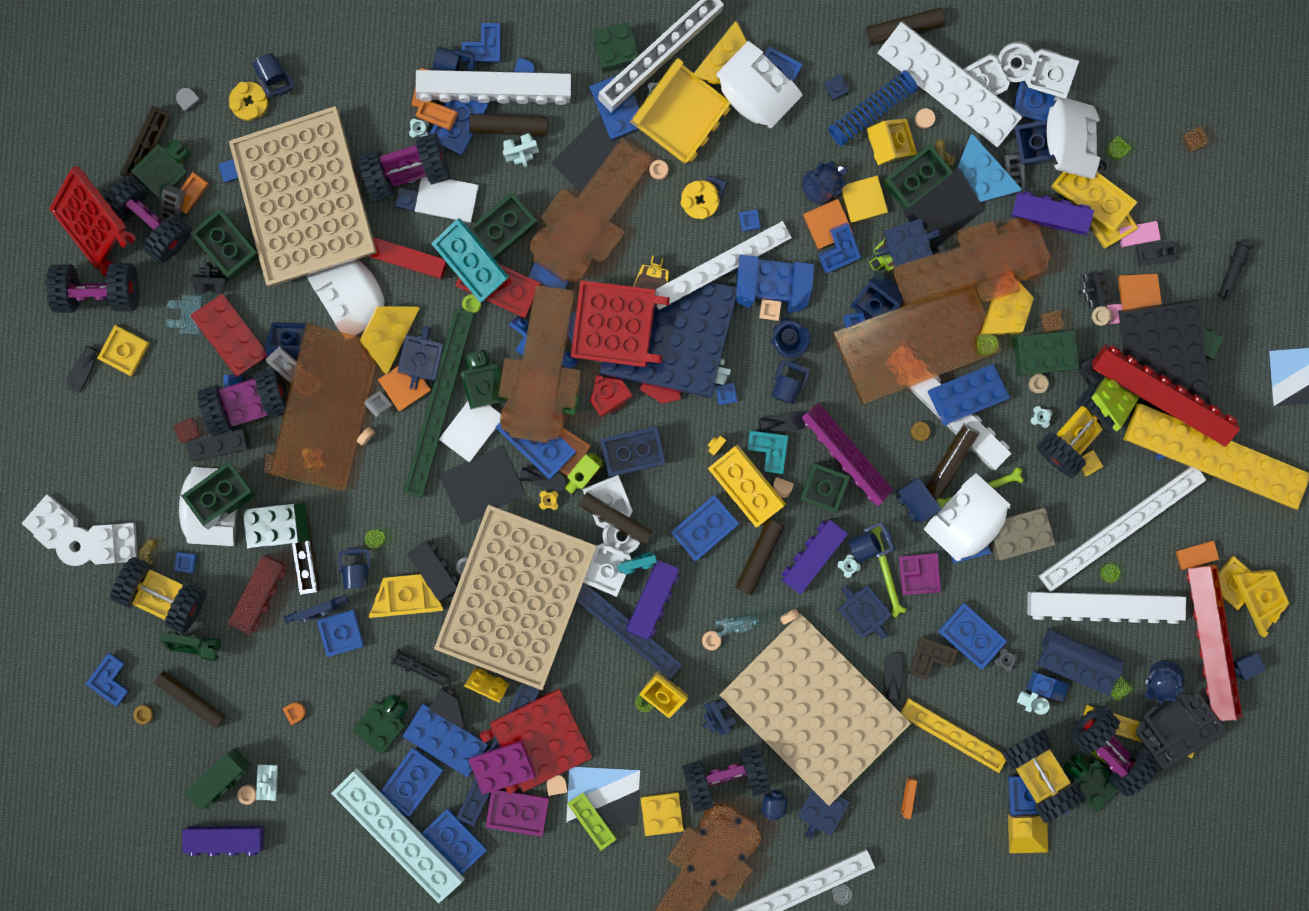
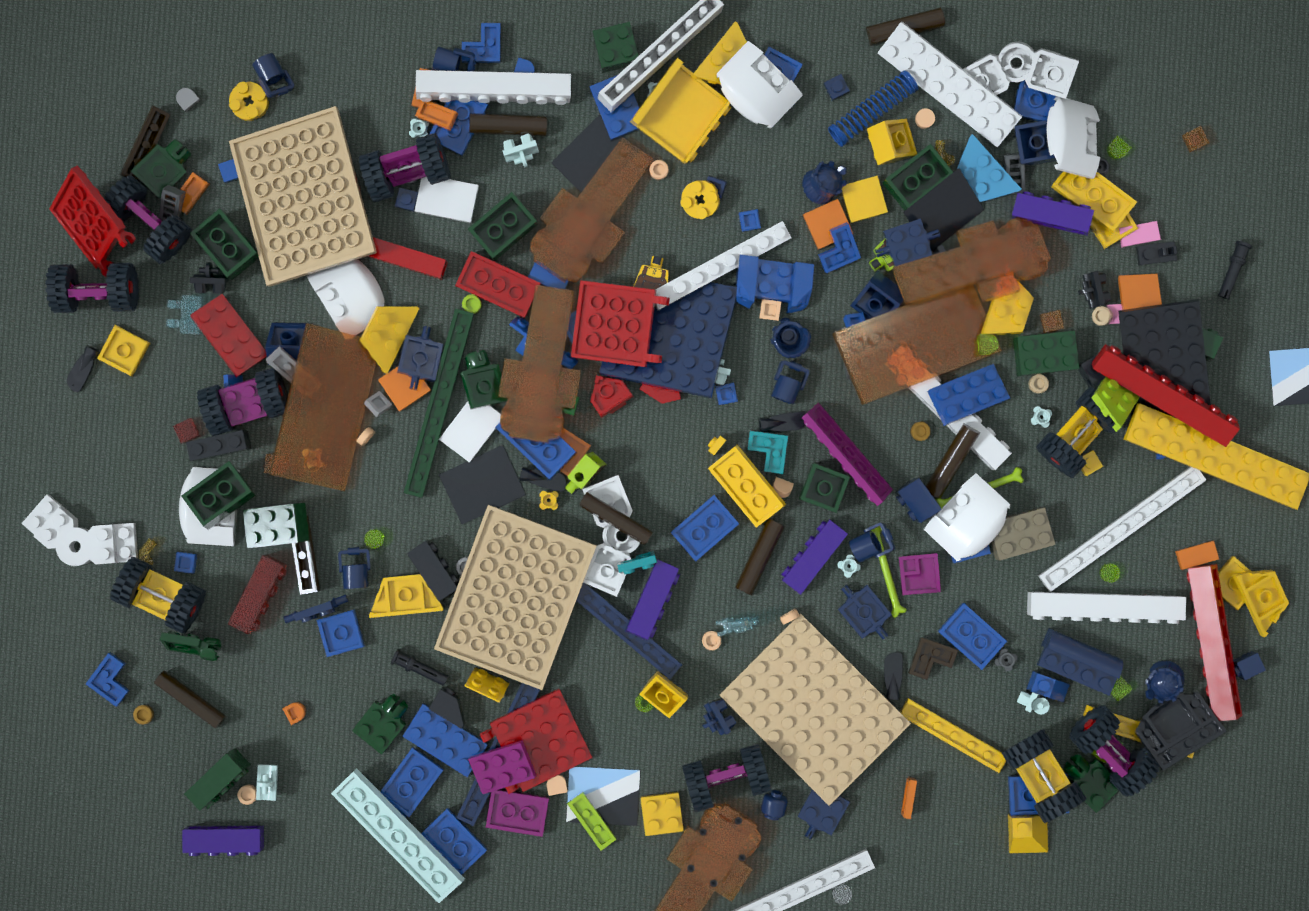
teal plate [431,218,509,303] -> none
dark blue brick [600,426,665,477] -> none

